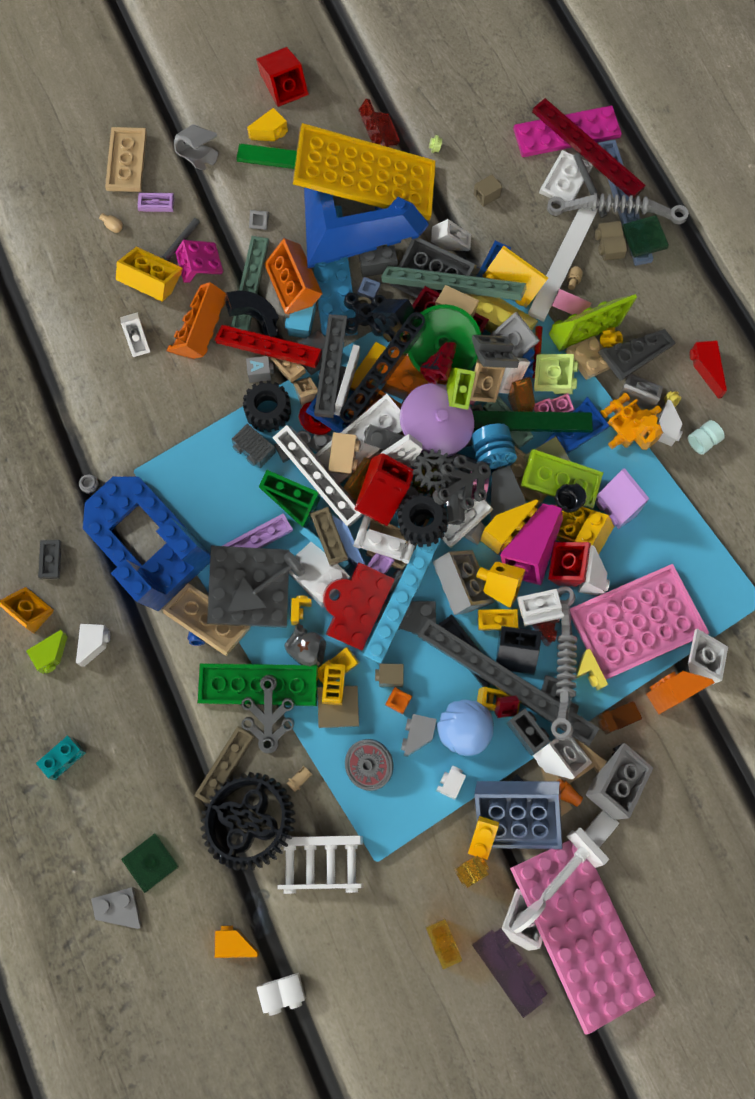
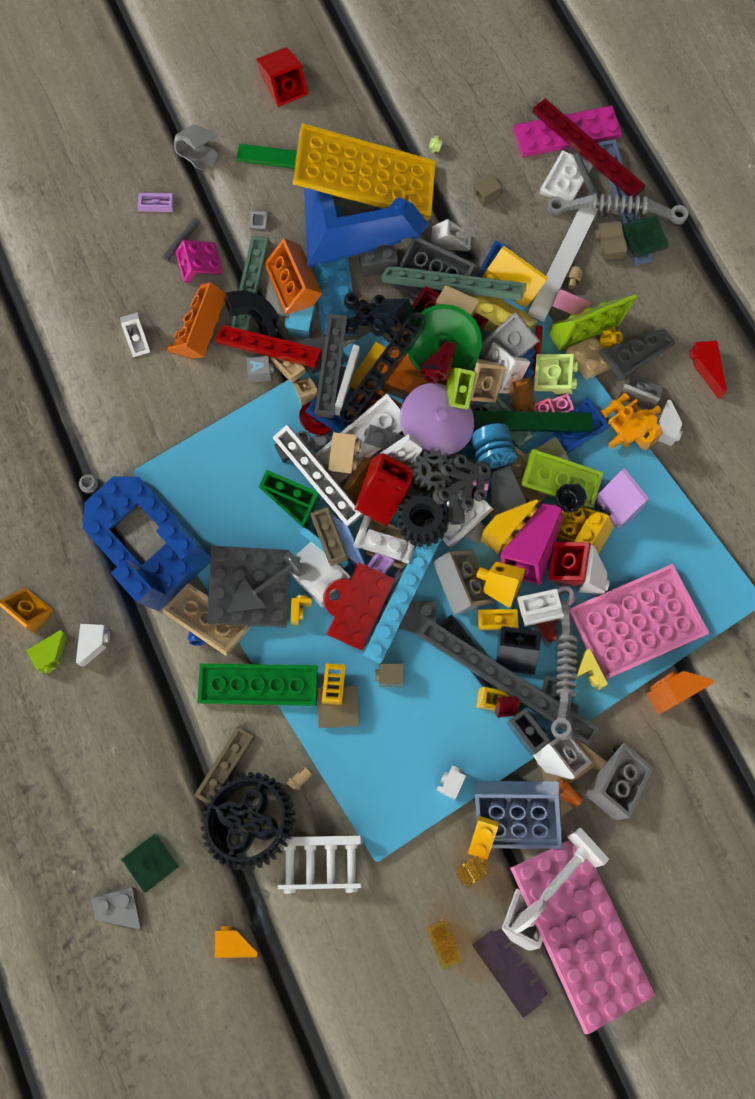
teal brick [36,735,86,780] -> none
dark grey plate [38,540,61,579] -> none
tan cylinder [99,213,123,233] -> none
tan plate [105,127,147,192] -> none
yellow slope [116,246,183,302] -> none
lavender plate [222,513,293,548] -> none
dark grey brick [232,424,276,468] -> none
dark grey plant [241,674,295,753] -> none
black tyre [243,380,291,432] -> none
yellow slope [247,108,288,141] -> none
white brick [257,973,306,1016] -> none
dark grey piece [285,624,326,666] -> none
yellow slope [318,647,360,686] -> none
dark grey shield [345,739,393,791] -> none
sand blue plate [357,277,381,300] -> none
clear red bracket [359,98,400,148] -> none
orange tile [385,687,412,715] -> none
light grey slope [401,714,437,757] -> none
light blue piece [437,700,494,756] -> none
dark grey slope [472,335,520,368] -> none
white slope [584,810,619,847] -> none
reddish brown bracket [597,701,642,735] -> none
light yellow plate [664,391,681,407] -> none
light aqua wheel [688,420,725,455] -> none
white slope [688,629,728,684] -> none

